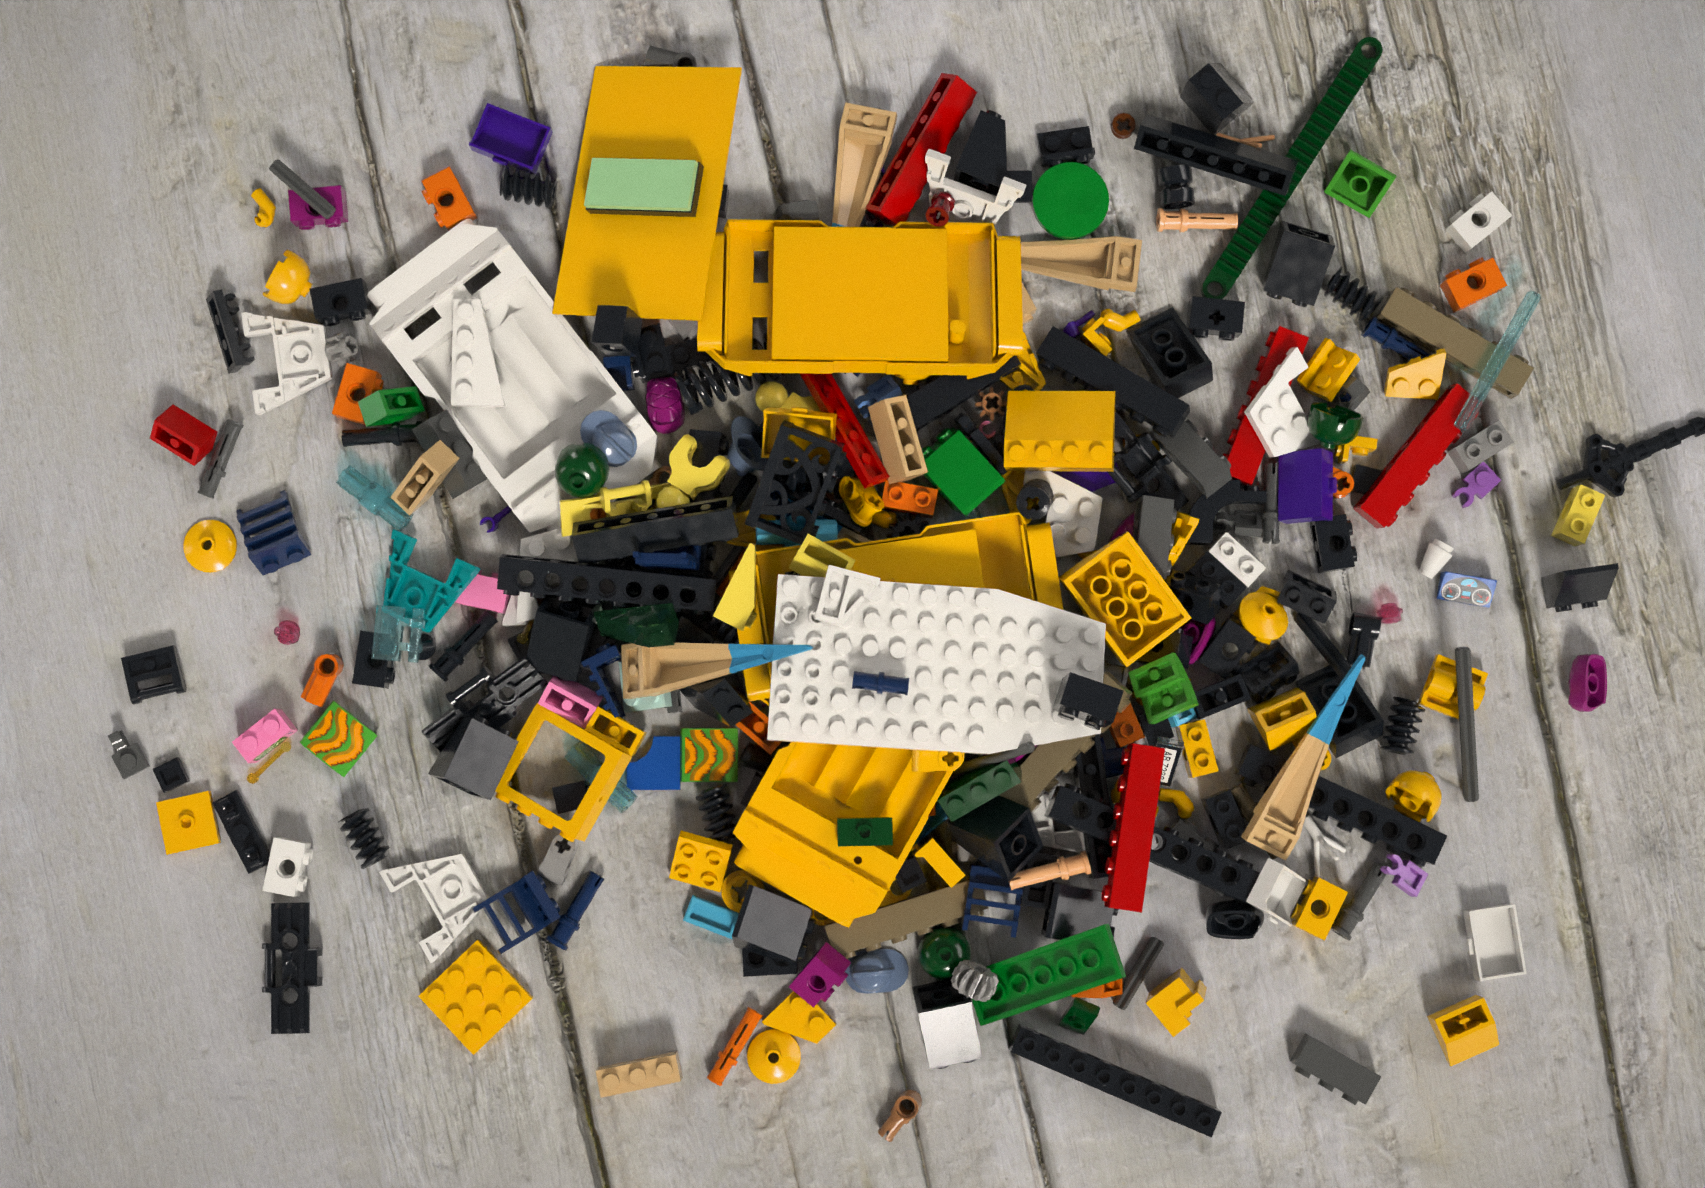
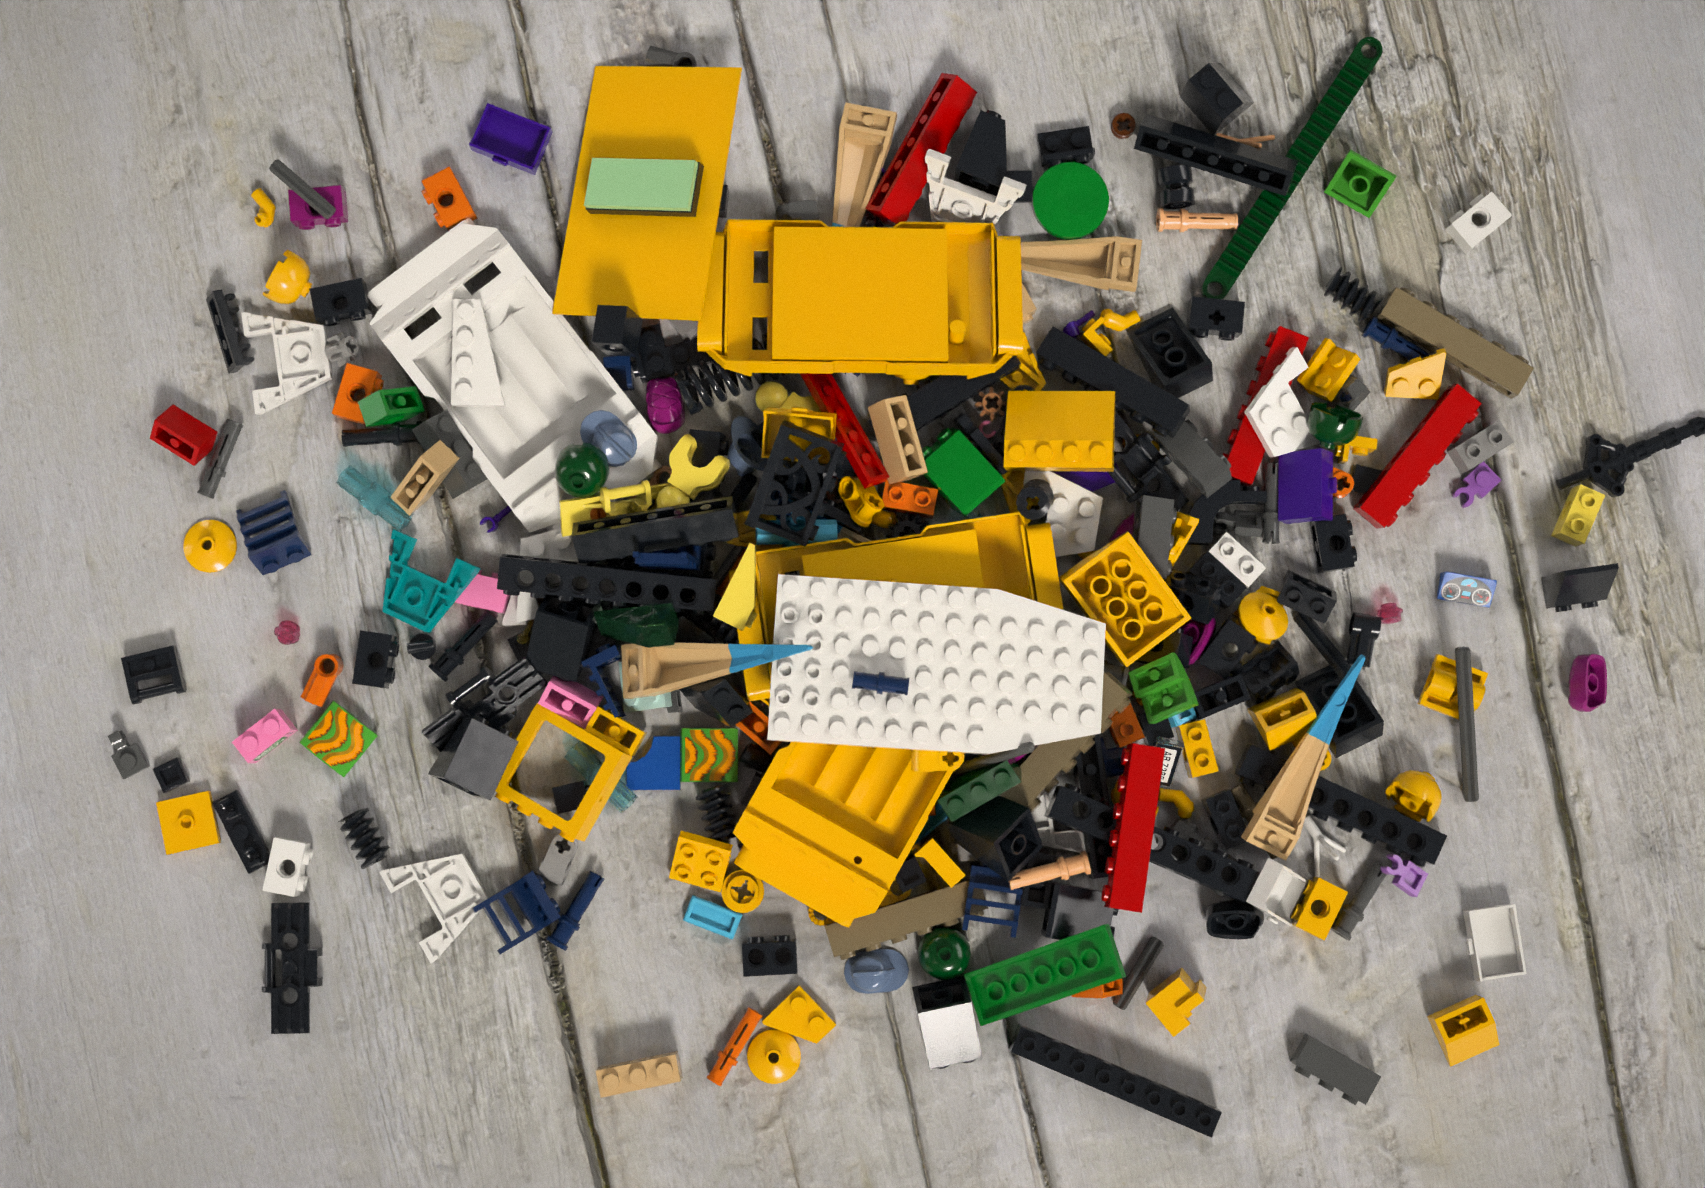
clear yellow hinge [247,742,291,784] -> none
clear light blue plate [371,605,425,663] -> none
yellow plate [418,939,533,1055] -> none
black piece [500,166,558,209] -> none
slope [732,884,816,966] -> none
light yellow piece [789,534,856,577] -> none
magenta brick [789,942,851,1008] -> none
white wing [815,565,881,626] -> none
dark green plate [837,817,893,846] -> none
medium blue plate [854,374,903,418] -> none
medium nougat pin [878,1089,922,1142] -> none
dark red bush [926,191,955,227] -> none
light grey gear [951,960,999,1002] -> none
black brick [1052,672,1124,730] -> none
dark green plate [1059,997,1100,1035] -> none
black slope [1262,221,1335,307] -> none
black piece [1380,696,1426,755] -> none
white cone [1418,538,1454,579] -> none
orange brick [1440,257,1507,313] -> none
clear light blue axle [1454,290,1541,432] -> none

